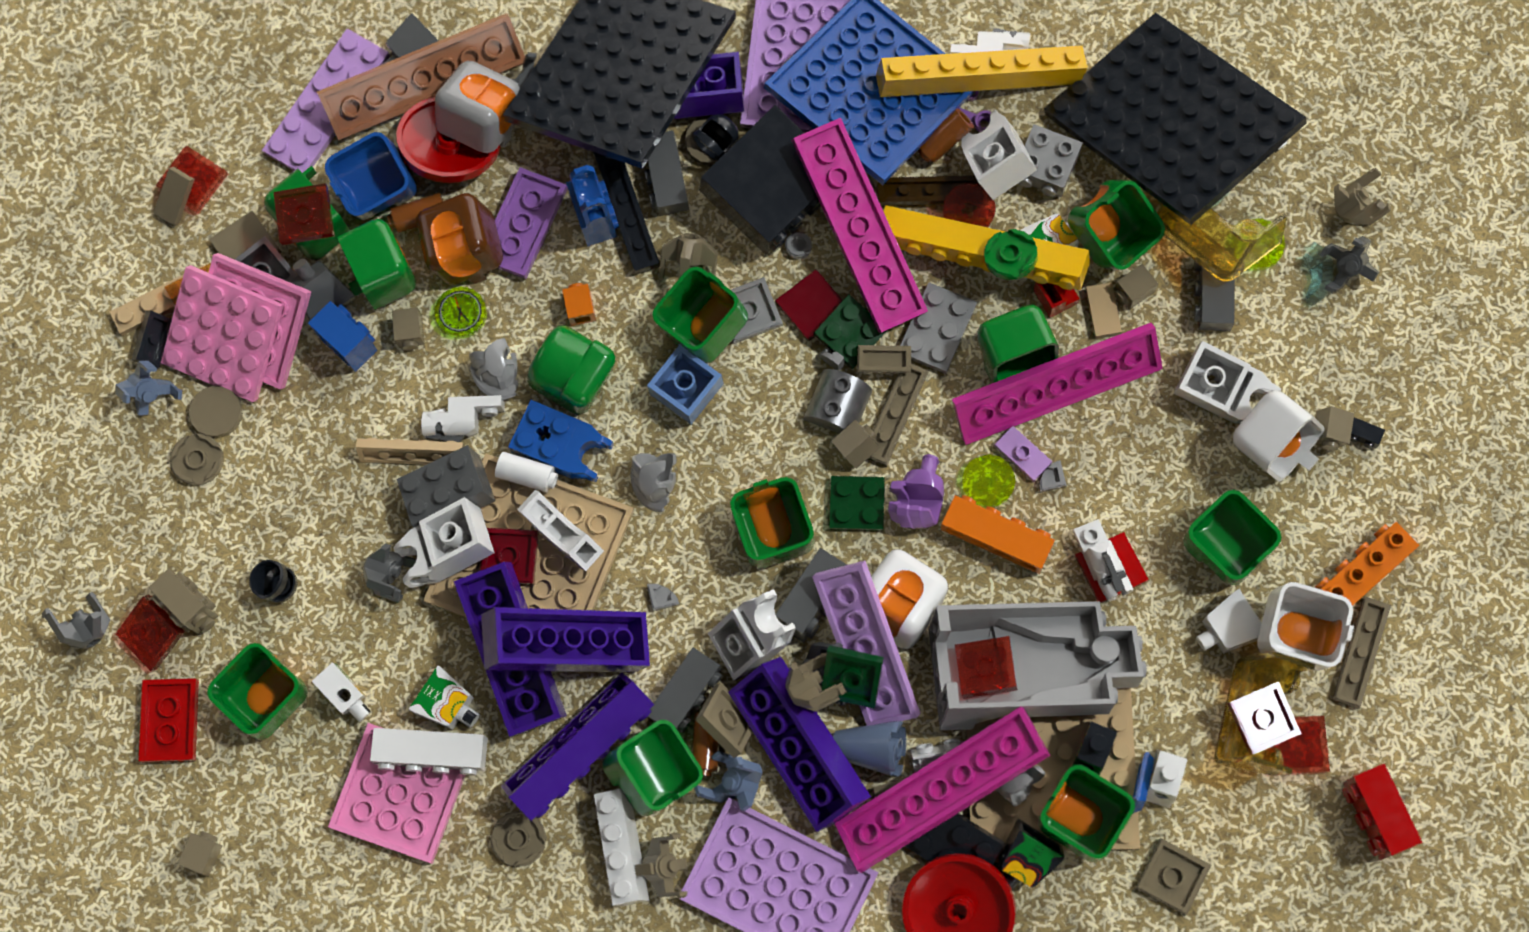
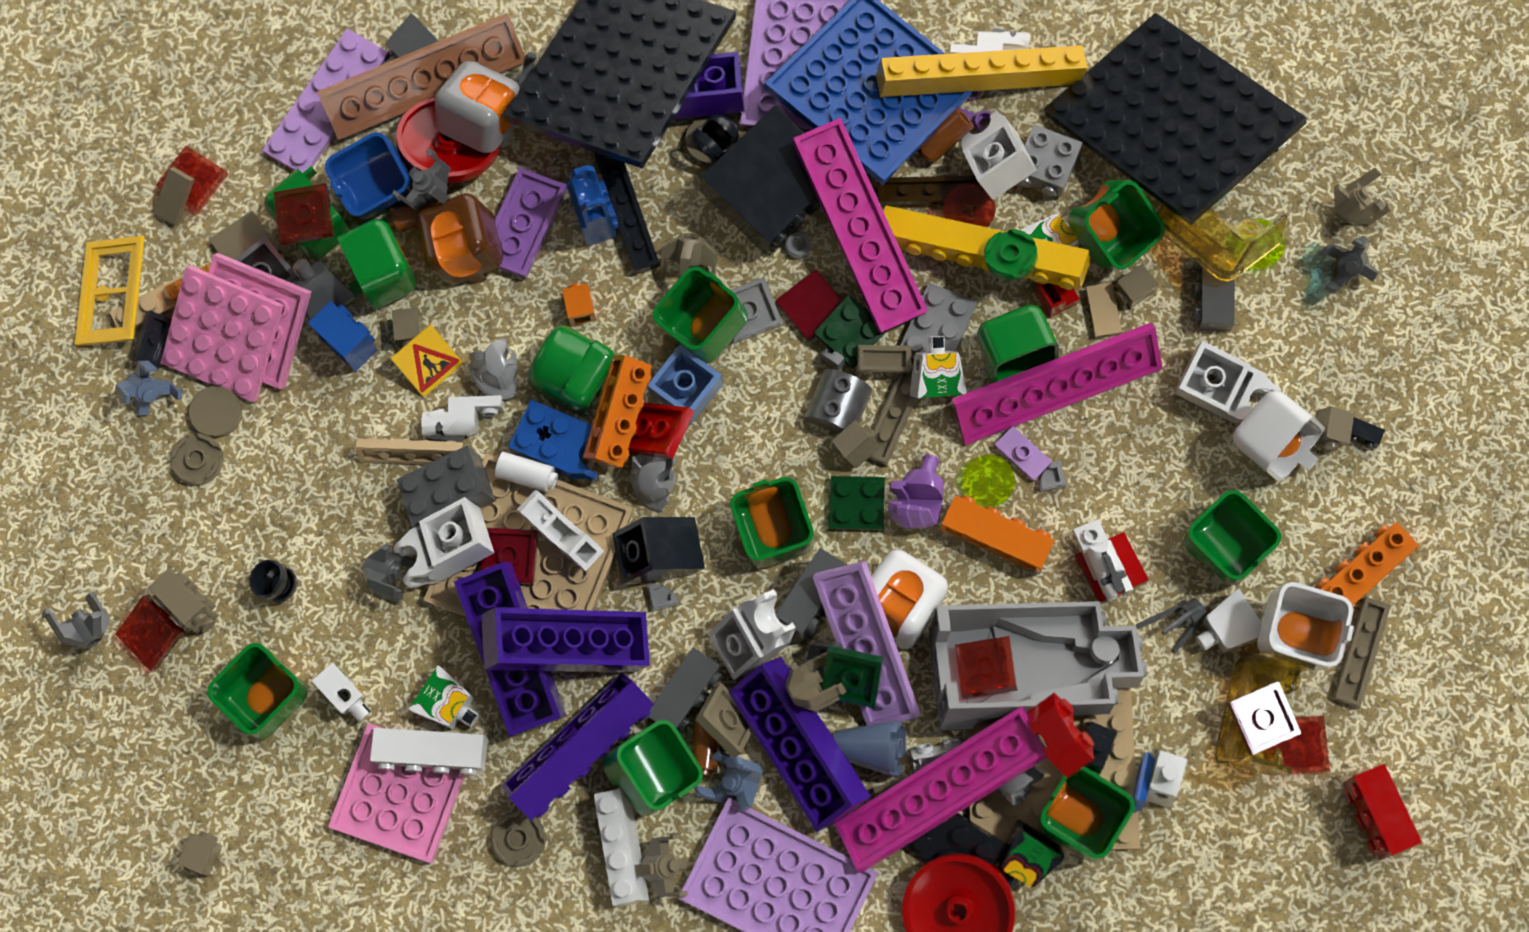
red plate [139,678,199,763] -> none
clear neon green tile [434,286,487,339] -> none
dark grey brick [645,130,690,216] -> none
dark tan tile [1135,838,1212,916] -> none
none -> yellow door [75,236,145,346]
none -> yellow piece [390,324,464,397]
none -> dark grey piece [392,149,450,210]
none -> orange brick [583,355,652,468]
none -> black slope [612,517,705,585]
none -> red tile [628,403,694,459]
none -> torso [910,336,967,398]
none -> red brick [1028,692,1094,778]
none -> dark grey plant [1135,598,1207,653]

